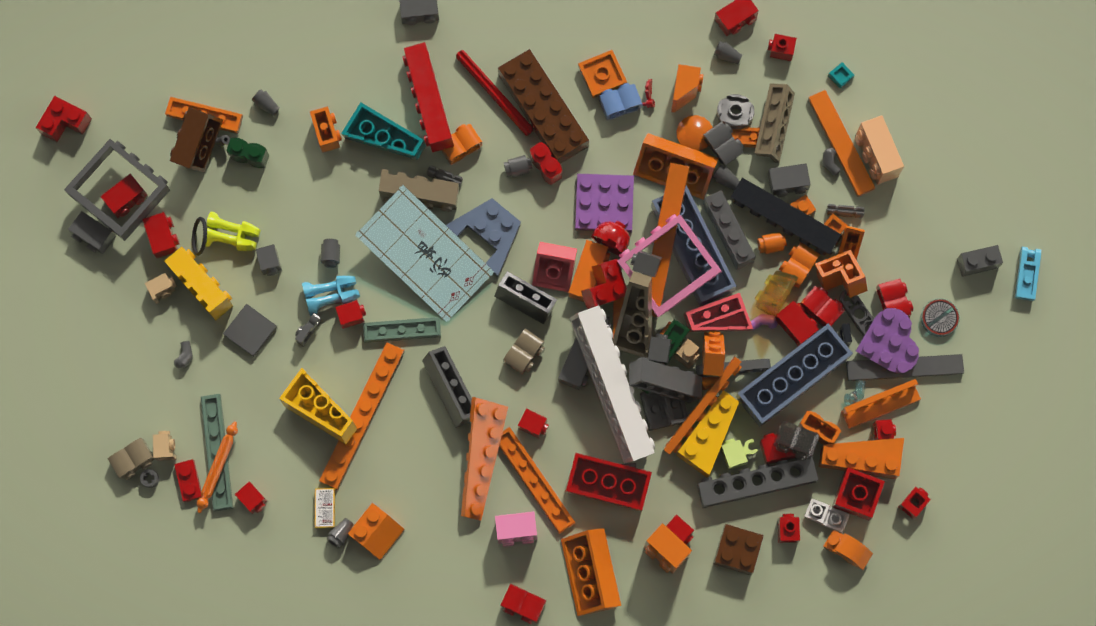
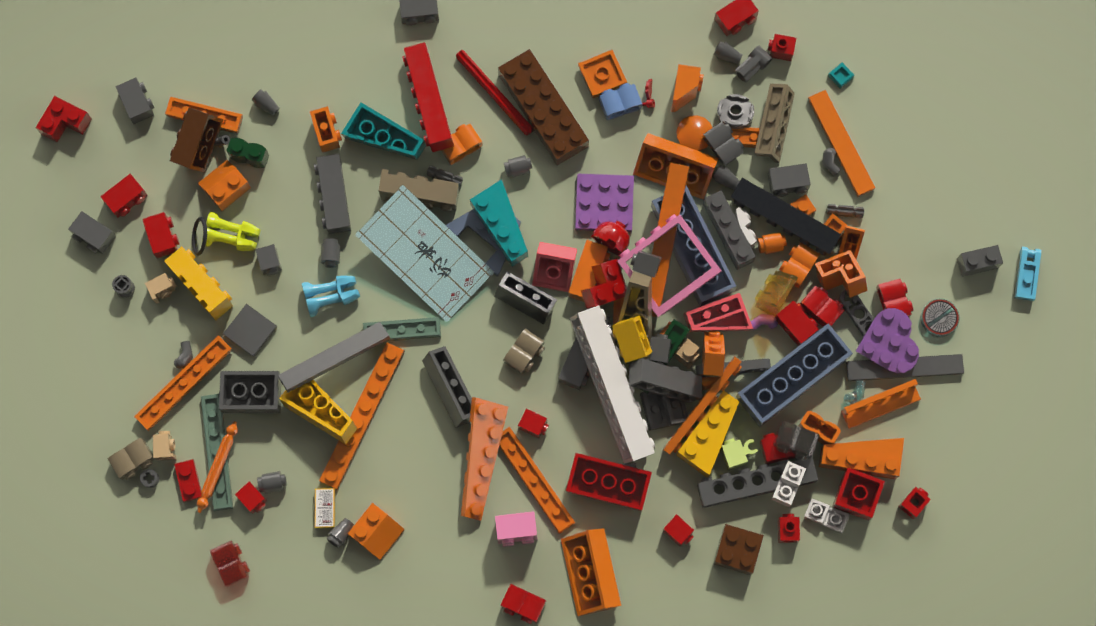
dark grey window [64,139,170,241] -> none
dark grey plate [295,313,322,347] -> none
red brick [335,300,366,329] -> none
red brick [530,142,562,185] -> none
orange brick [644,523,692,574] -> none
orange brick [823,530,873,570] -> none
black tile [840,323,852,346] -> none
light nougat brick [855,115,904,185] -> none
red brick [873,419,896,440] -> none
none -> dark grey wheel [112,275,135,298]
none -> dark grey brick [115,77,155,124]
none -> orange plate [134,335,232,431]
none -> orange slope [198,160,251,211]
none -> clear red brick [210,540,250,587]
none -> dark grey brick [219,371,282,413]
none -> dark grey brick [257,471,287,494]
none -> tile [278,322,390,393]
none -> dark grey brick [314,154,351,234]
none -> teal wedge [470,179,528,267]
none -> yellow brick [612,315,652,363]
none -> dark grey piece [735,45,773,82]
none -> white slope [735,207,757,248]
none -> white slope [771,461,806,508]

